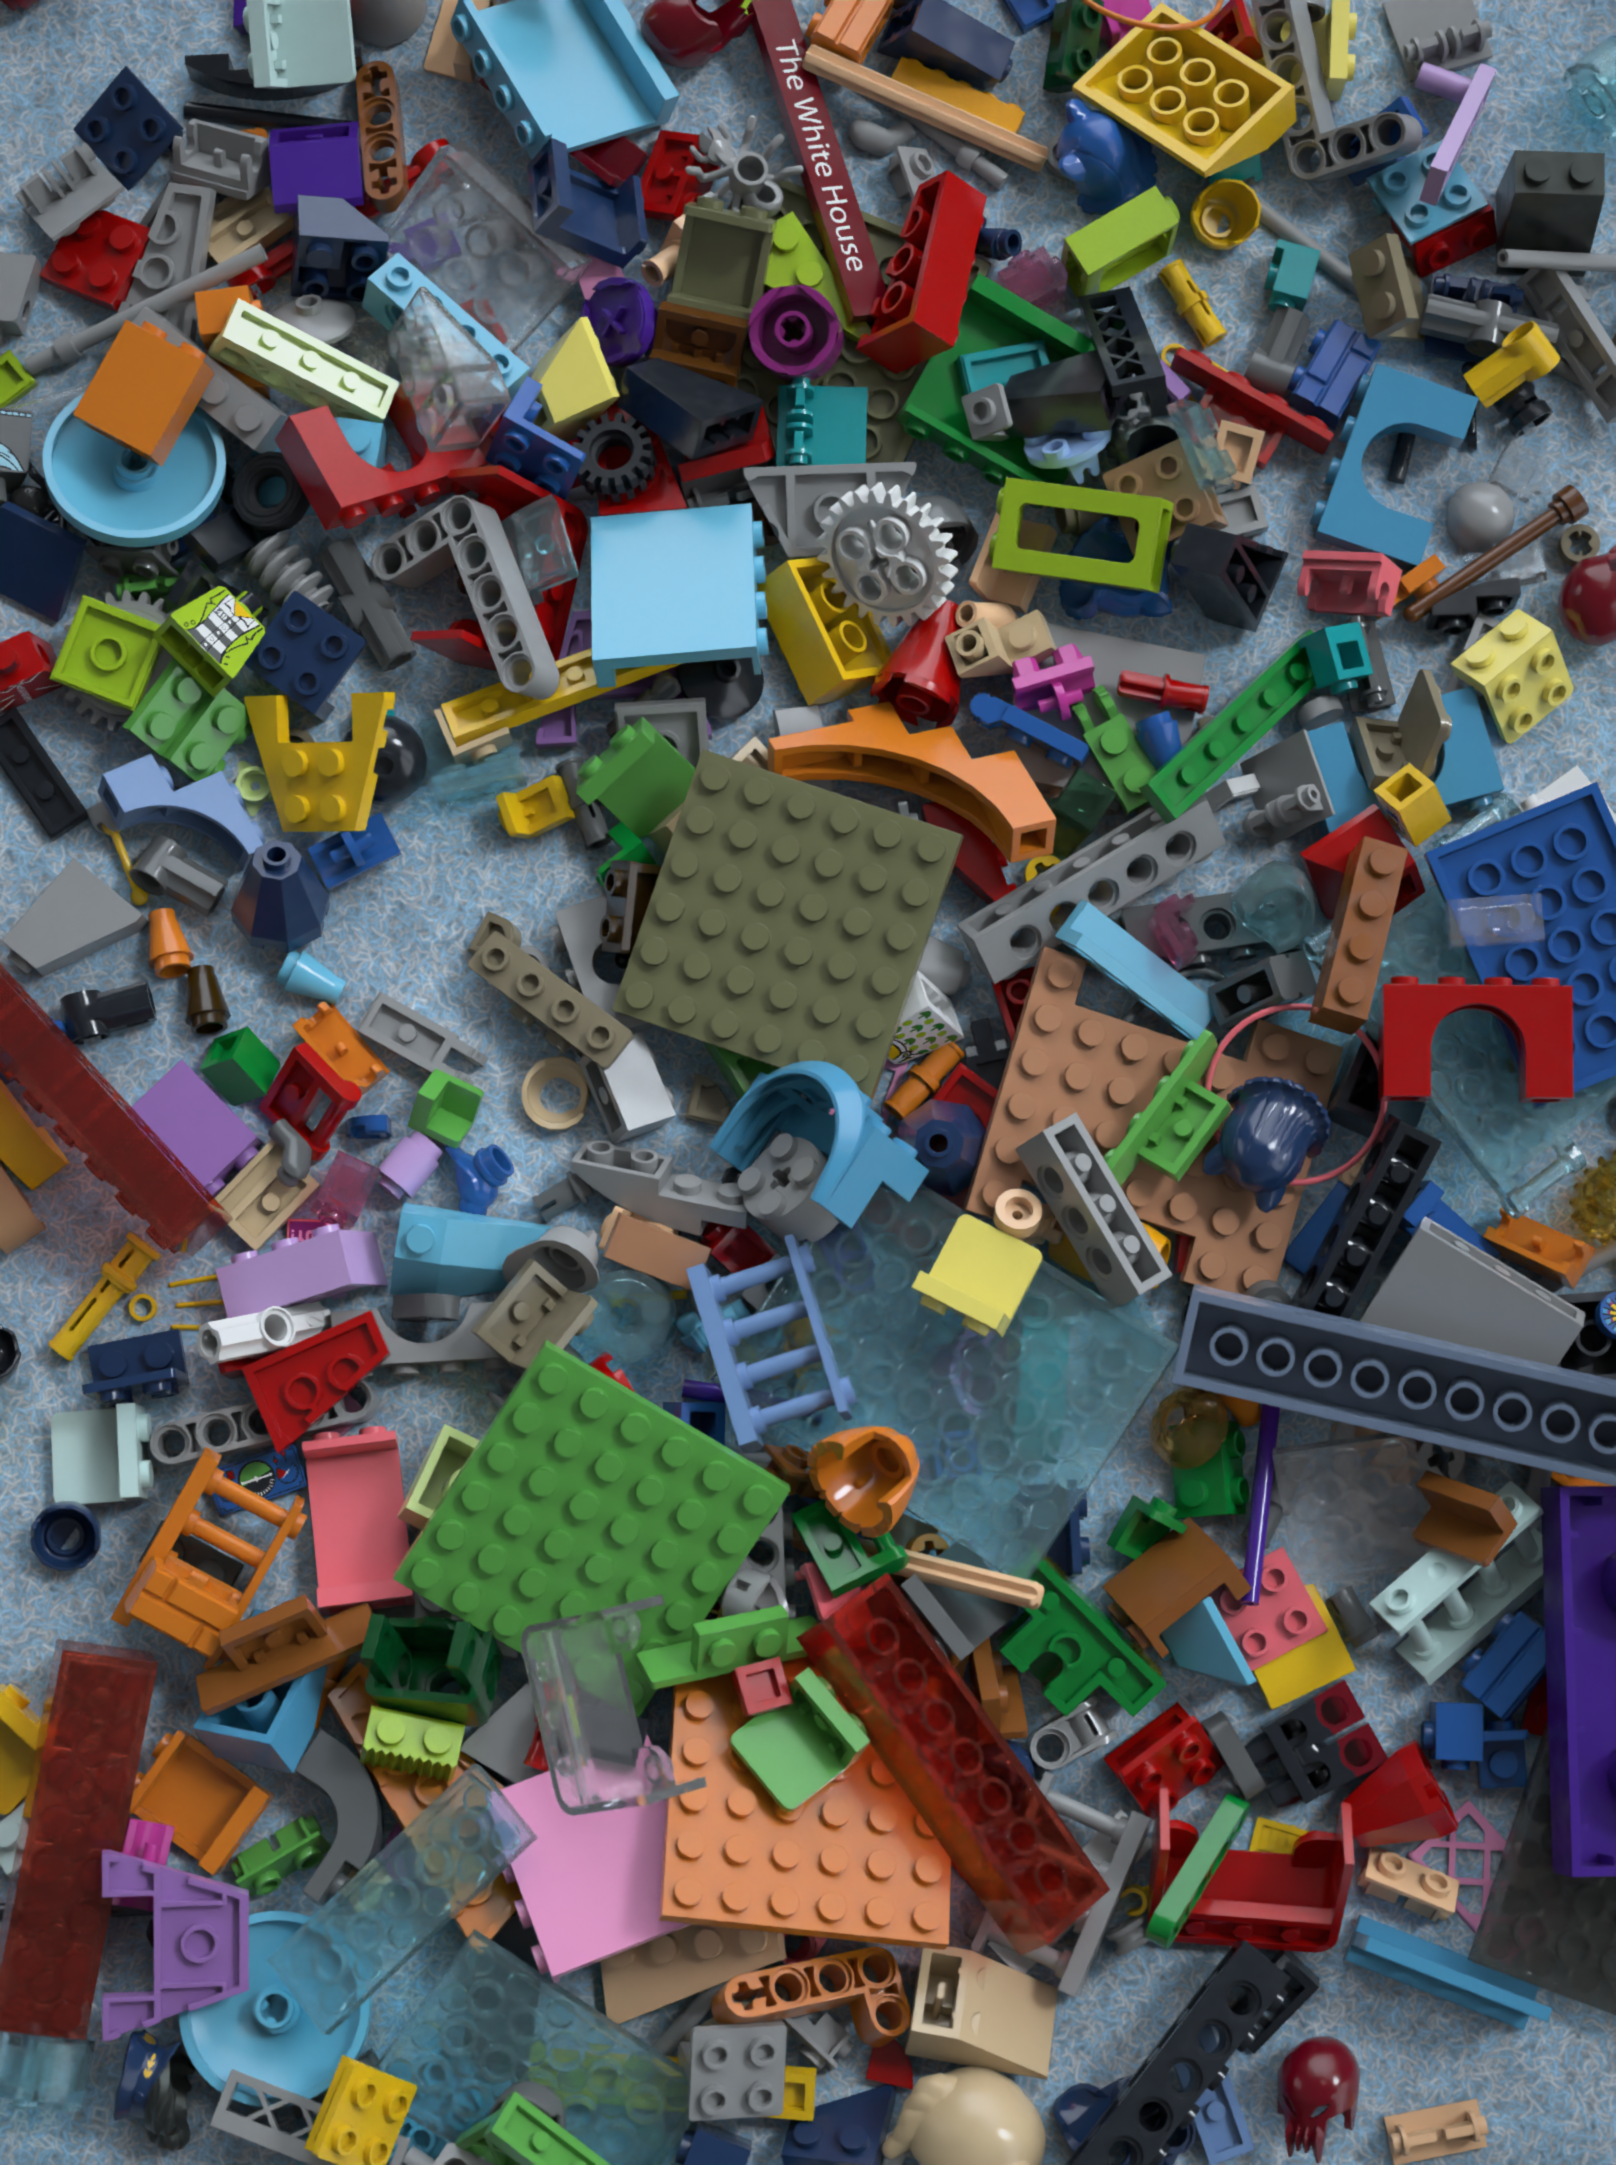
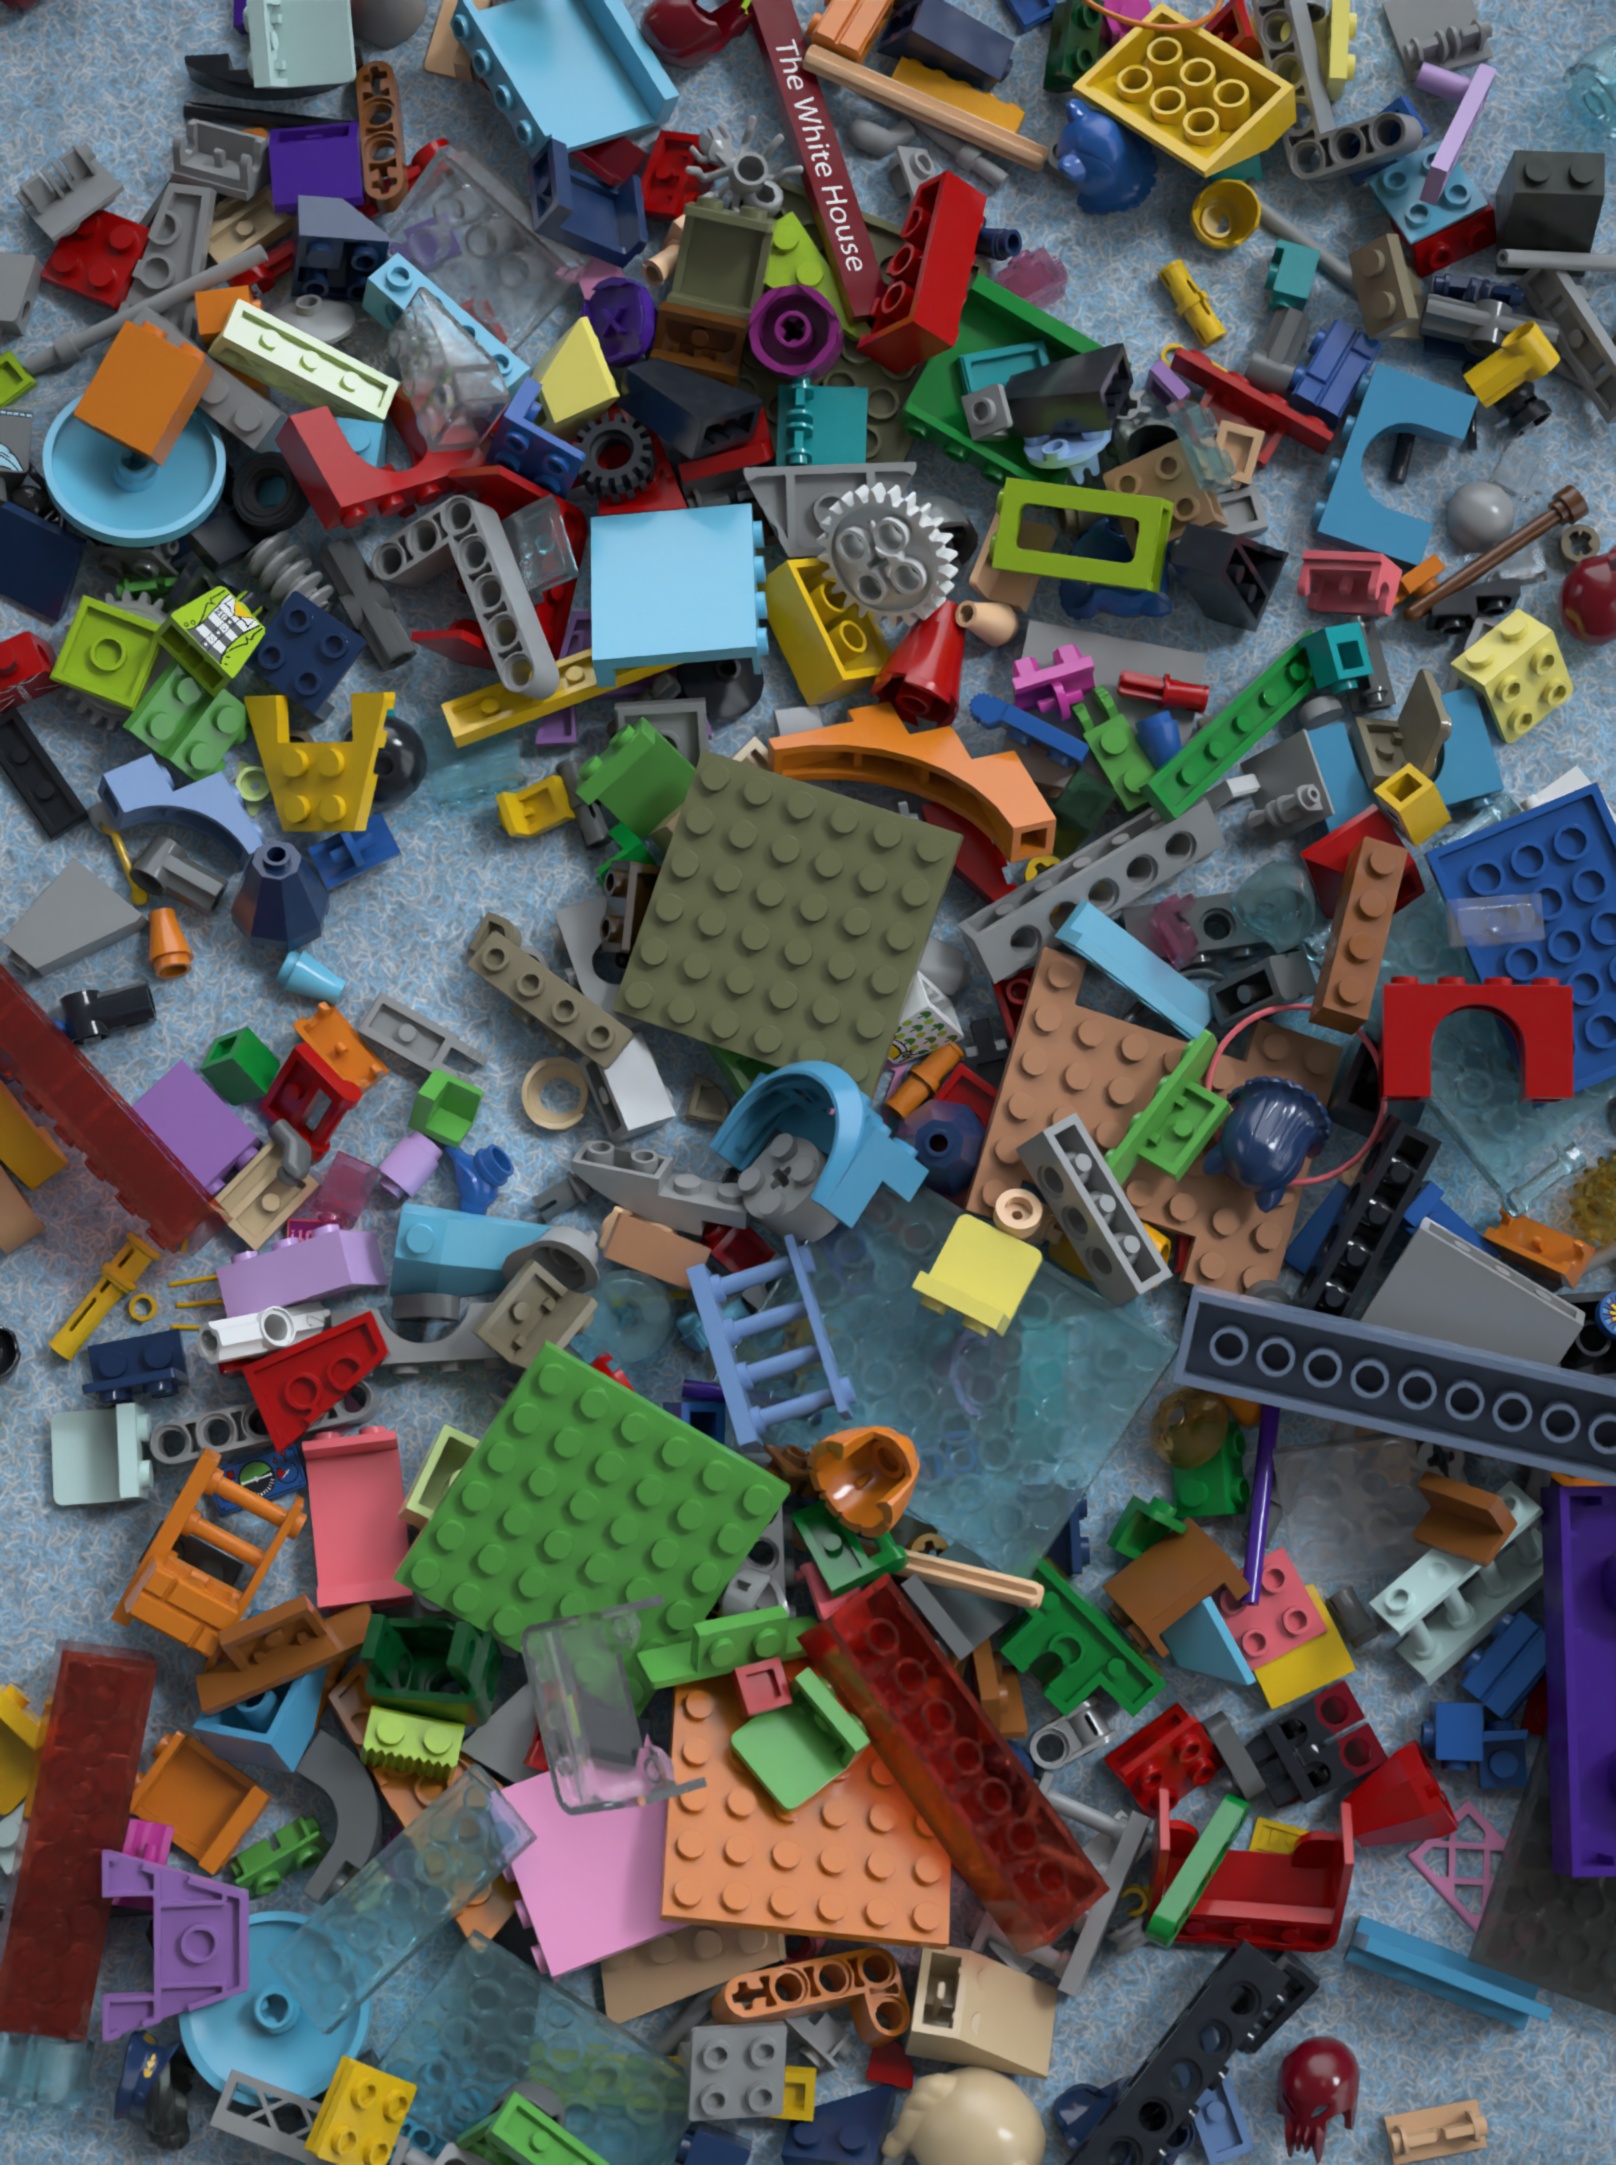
dark blue hair [30,1501,102,1572] -> none
dark blue hinge [73,66,184,191] -> none
dark brown cone [185,965,231,1036] -> none
blue tile [346,1114,392,1139] -> none
tan bracket [433,708,513,767] -> none
tan slope [945,609,1056,678] -> none
lime window [1059,185,1180,299] -> none
black fence [1078,286,1169,418] -> none
light nougat hinge [1356,1846,1460,1922] -> none

